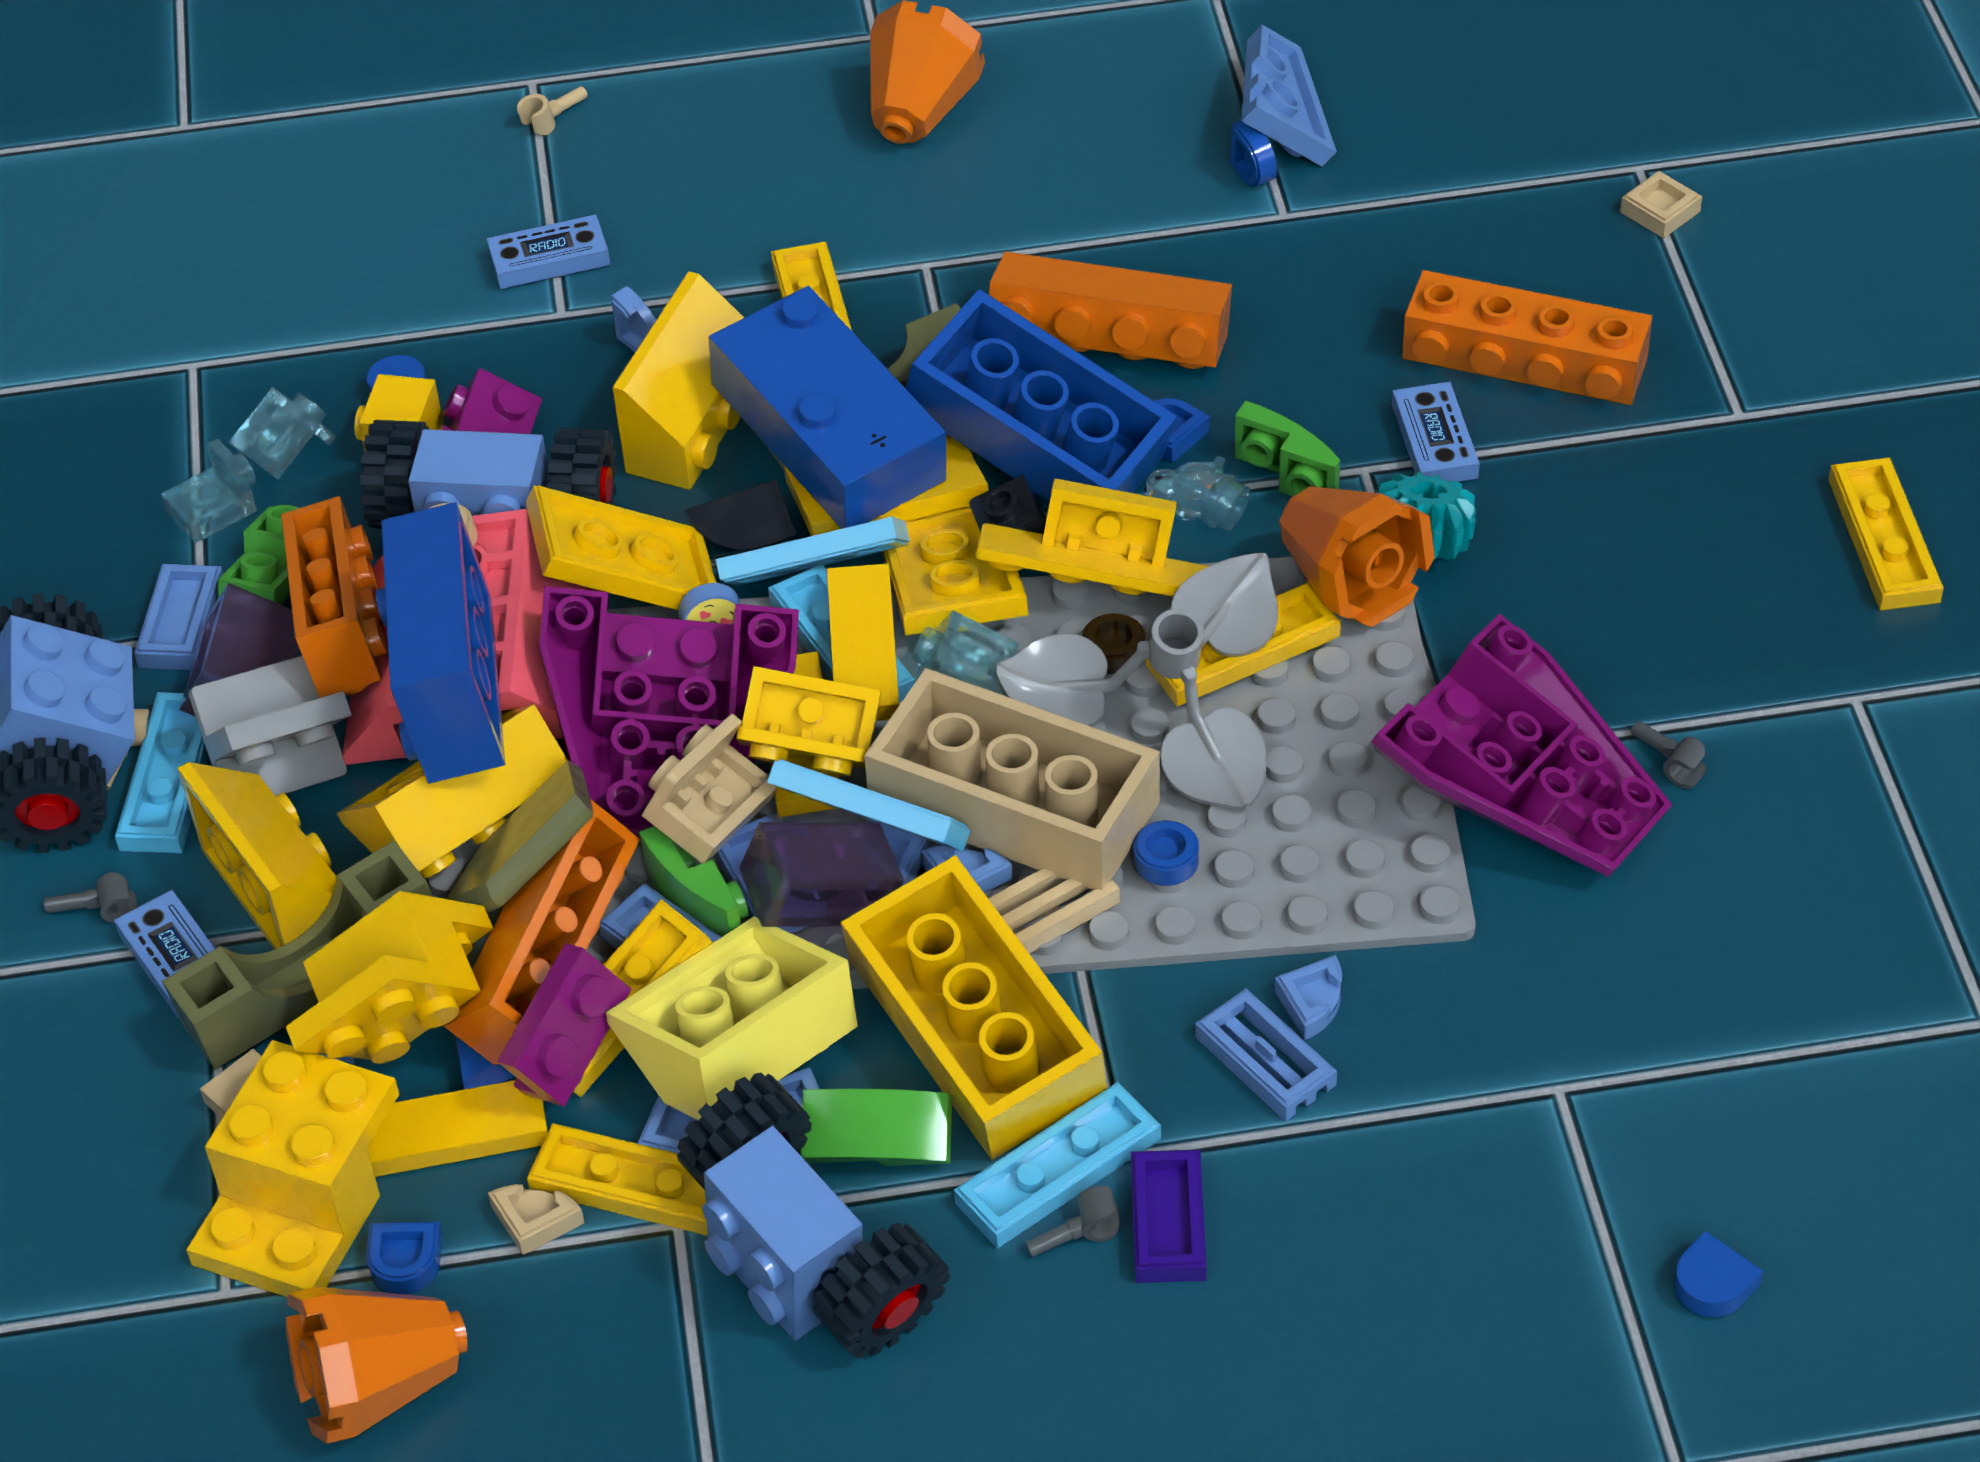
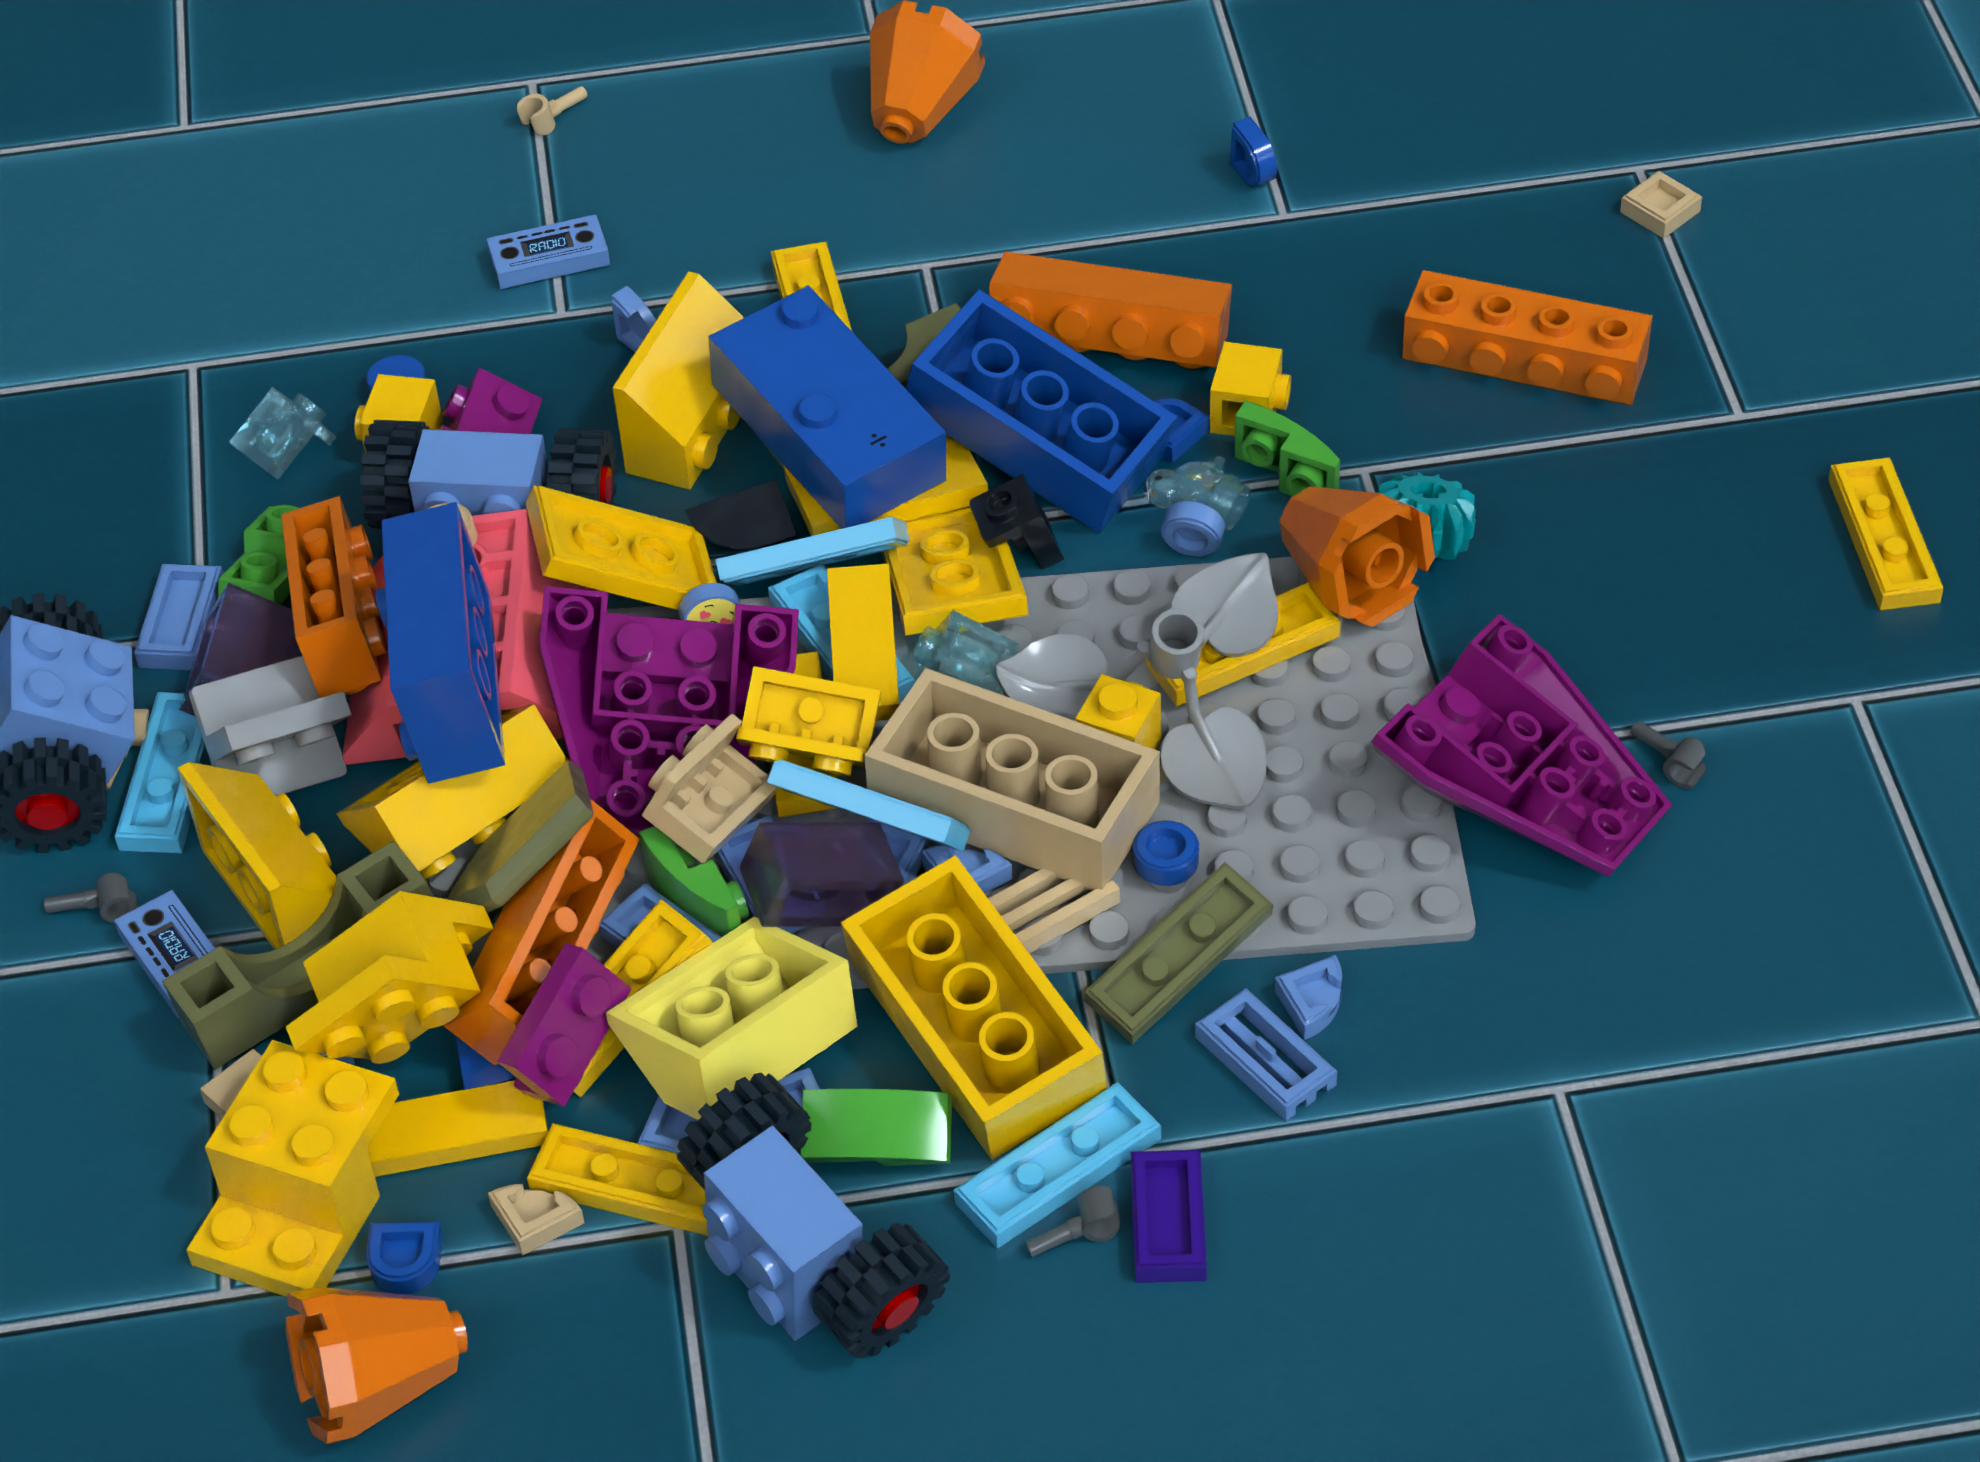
clear light blue bracket [161,438,257,543] -> none
yellow bracket [976,478,1209,598] -> none
dark brown tile [1082,613,1145,675] -> none
medium blue wing [1241,24,1337,167] -> none
medium blue tile [1392,382,1480,482] -> none
blue tile [1674,1231,1764,1318] -> none
none -> yellow brick [1075,674,1161,750]
none -> olive tile [1084,862,1273,1045]
none -> medium blue tile [1161,501,1225,557]
none -> yellow brick [1210,341,1291,436]

